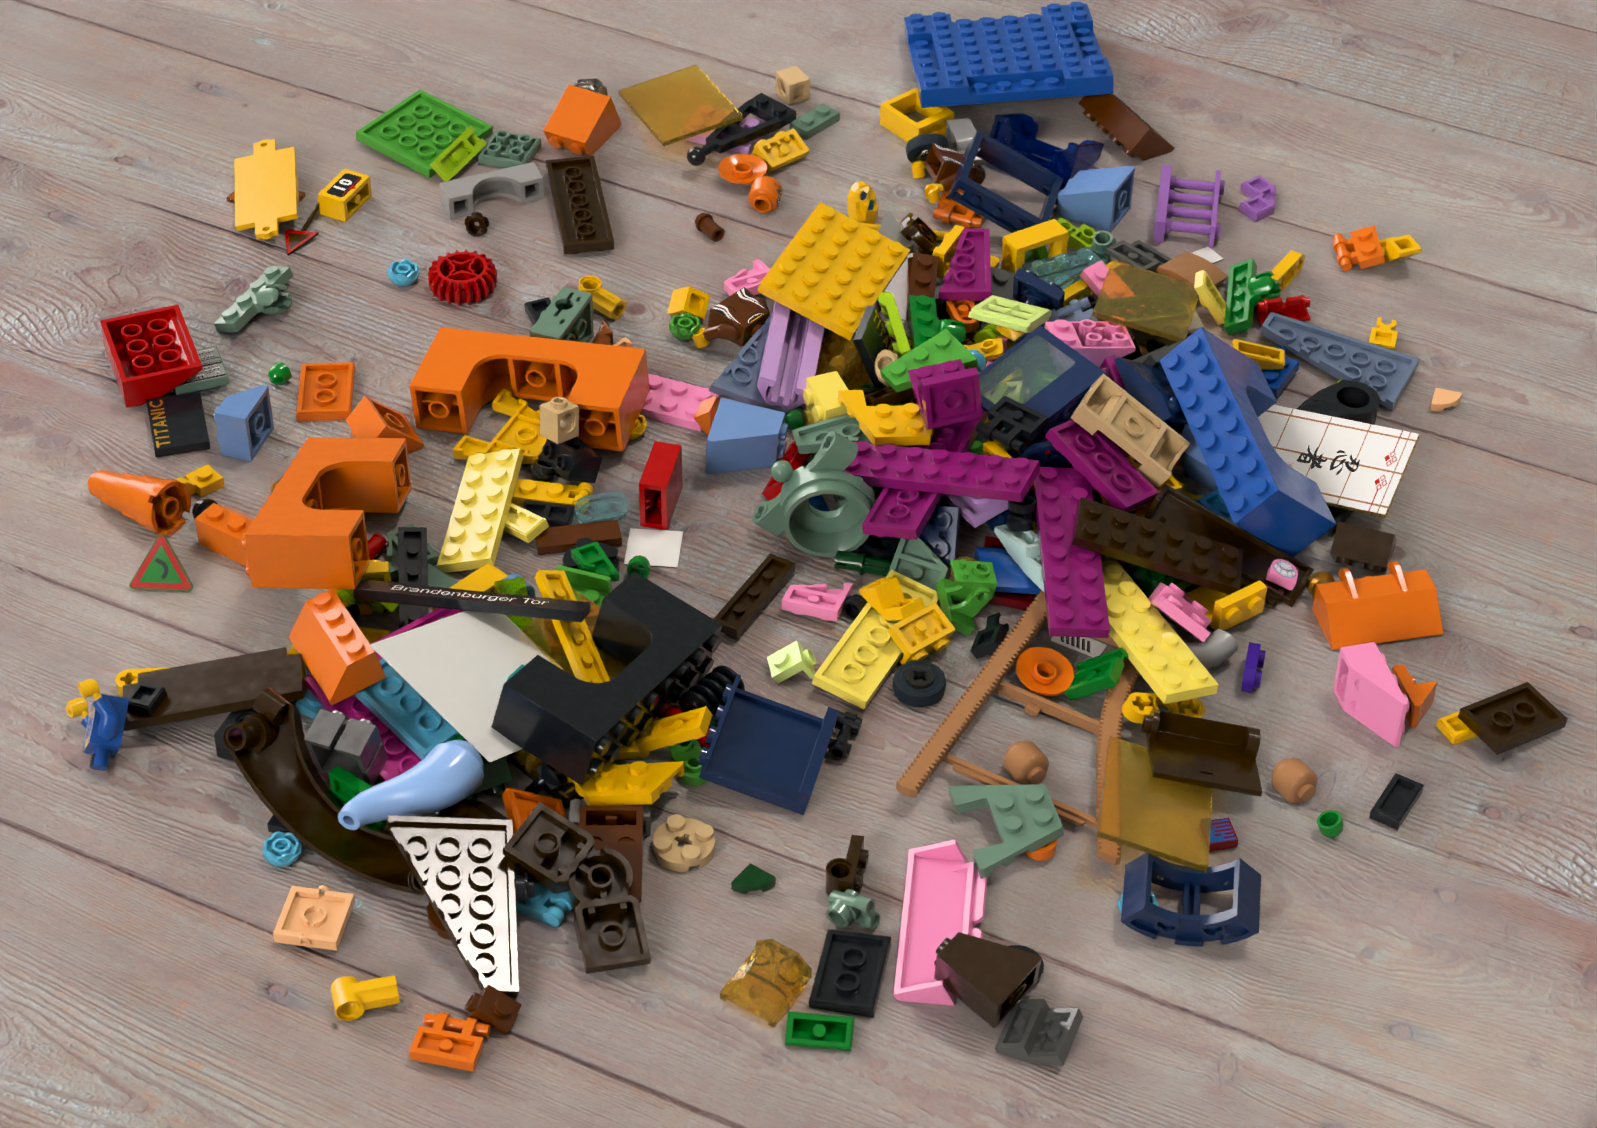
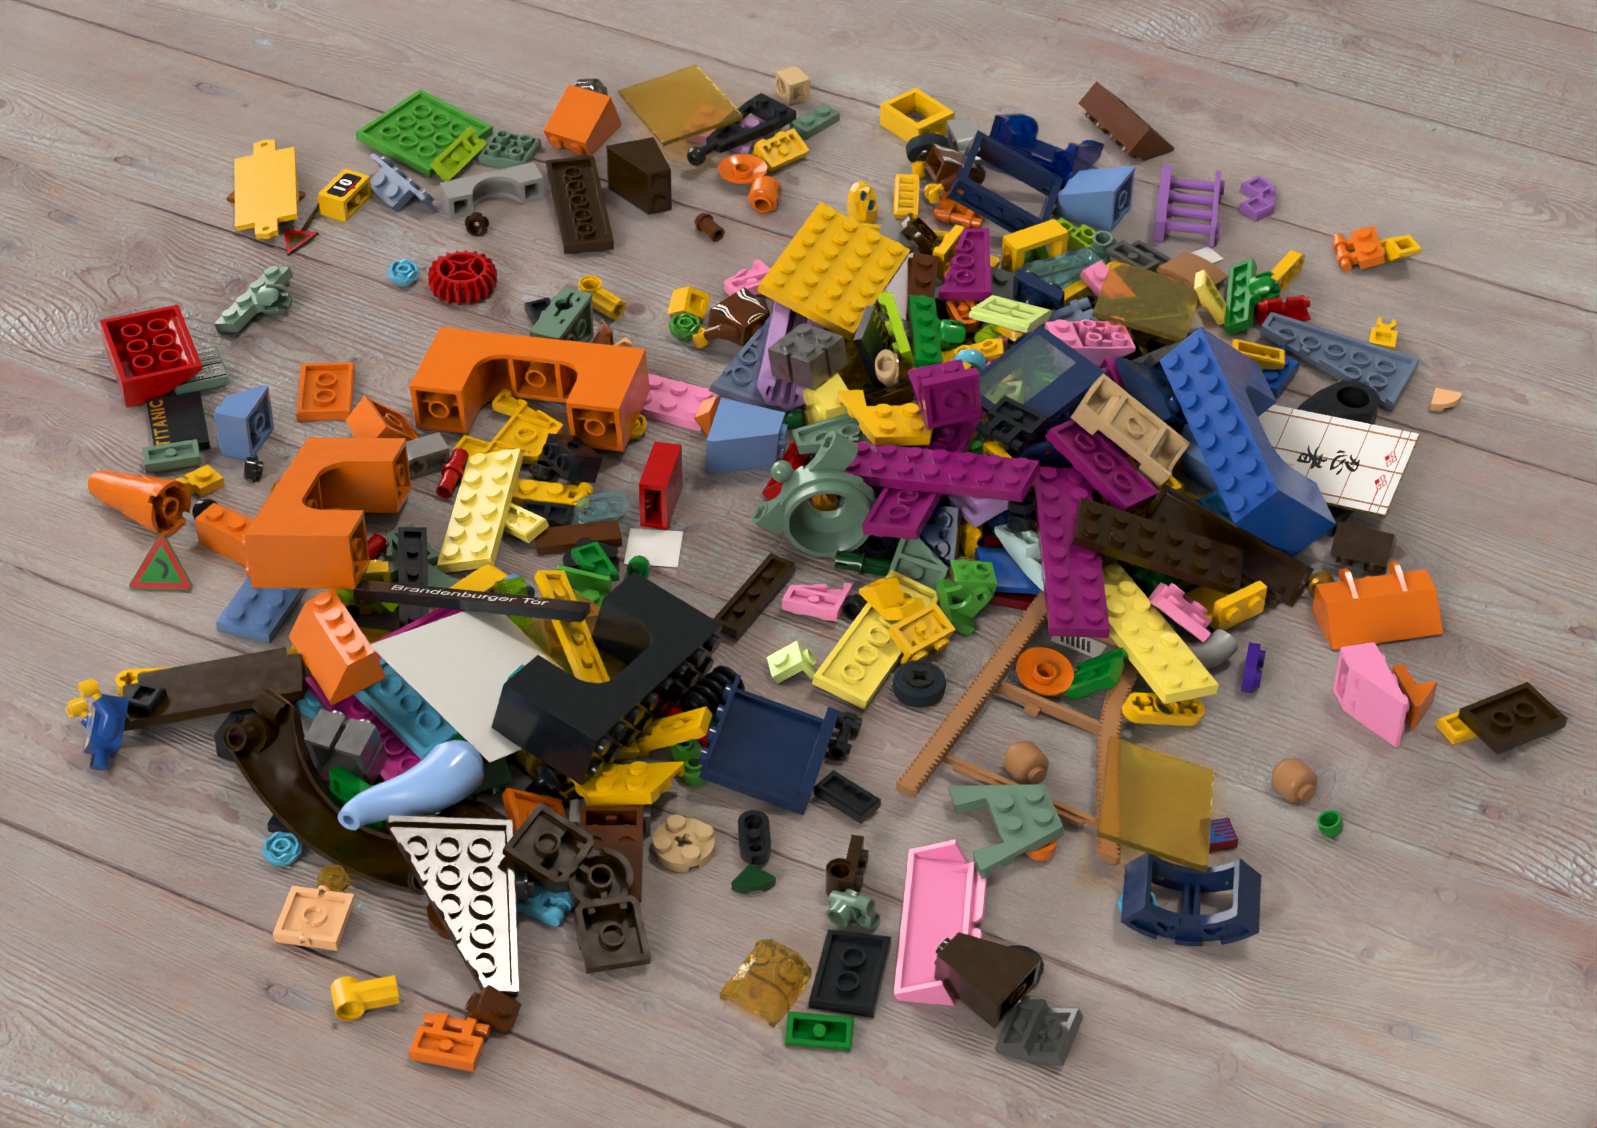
green hinge [268,362,292,385] -> none
tan brick [540,397,579,444] -> none
bright green wing [880,329,978,392] -> none
blue plate [904,2,1113,108] -> none
black plate [970,612,1009,659] -> none
dark brown door [1142,709,1262,797] -> none
bright pink tile [1266,559,1298,591] -> none
black tile [1369,773,1424,830] -> none
none -> sand green plate [142,439,201,473]
none -> medium blue plate [216,577,307,644]
none -> black plate [244,455,263,482]
none -> clear yellow plate [317,864,350,893]
none -> sand blue bracket [370,153,438,213]
none -> light grey piece [406,432,450,477]
none -> red pin [436,448,469,498]
none -> dark brown slope [606,137,672,215]
none -> black plate [738,810,771,865]
none -> flat silver piece [768,323,848,390]
none -> light orange plate [812,494,838,511]
none -> black plate [813,770,881,824]
none -> yellow slope [893,174,920,219]
none -> yellow plate [959,516,983,558]

